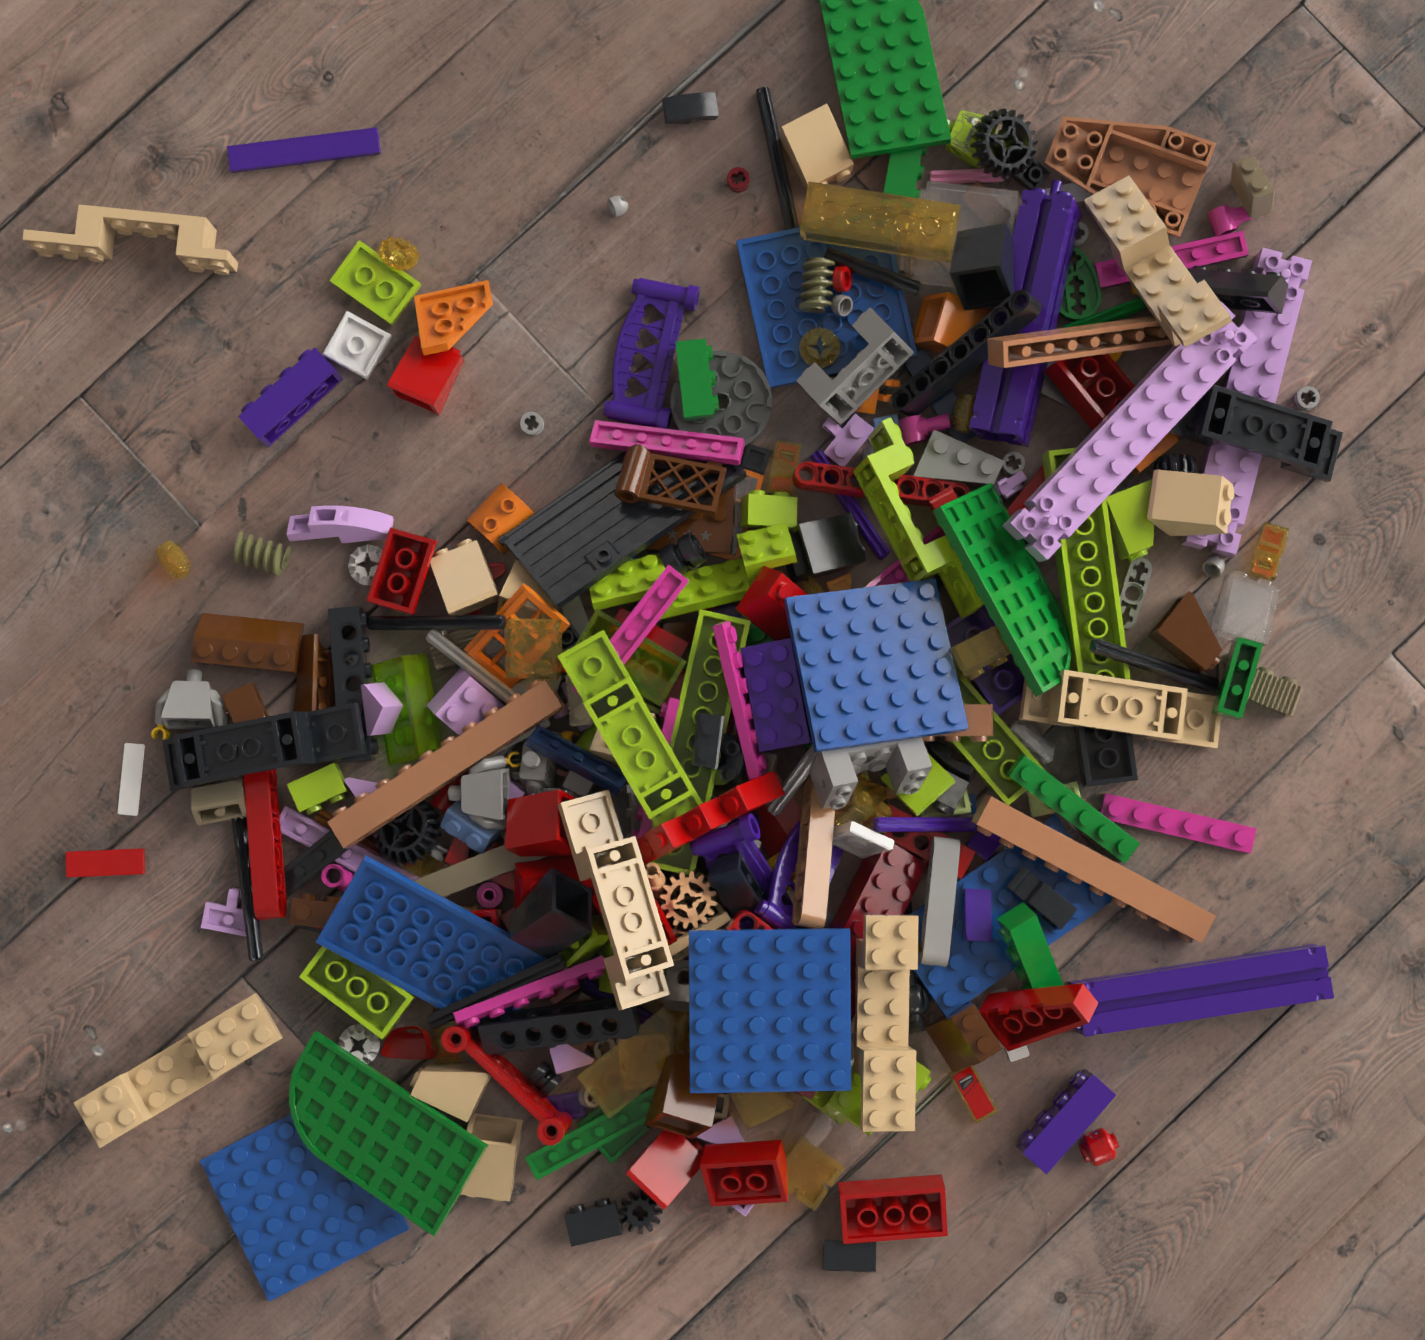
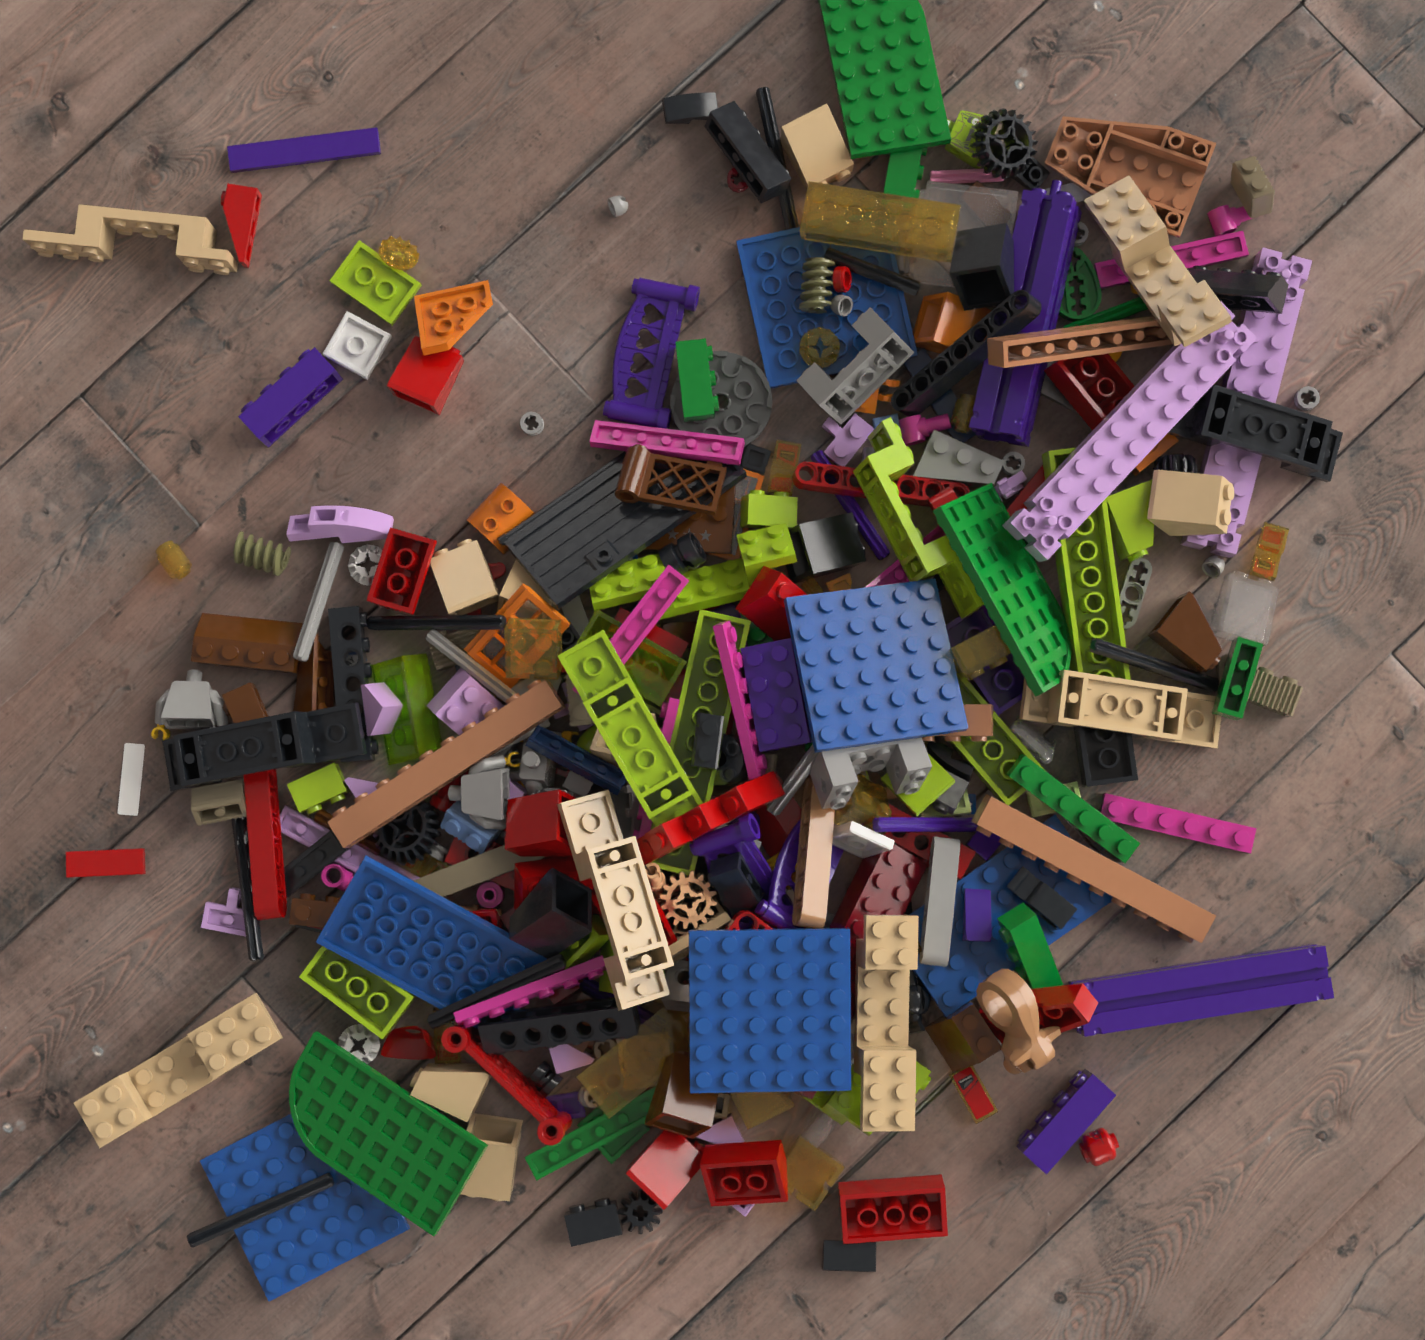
none -> black axle [187,1173,335,1248]
none -> red slope [221,183,262,268]
none -> light grey axle [293,542,344,662]
none -> black brick [704,101,791,204]
none -> medium nougat animal [976,969,1061,1075]

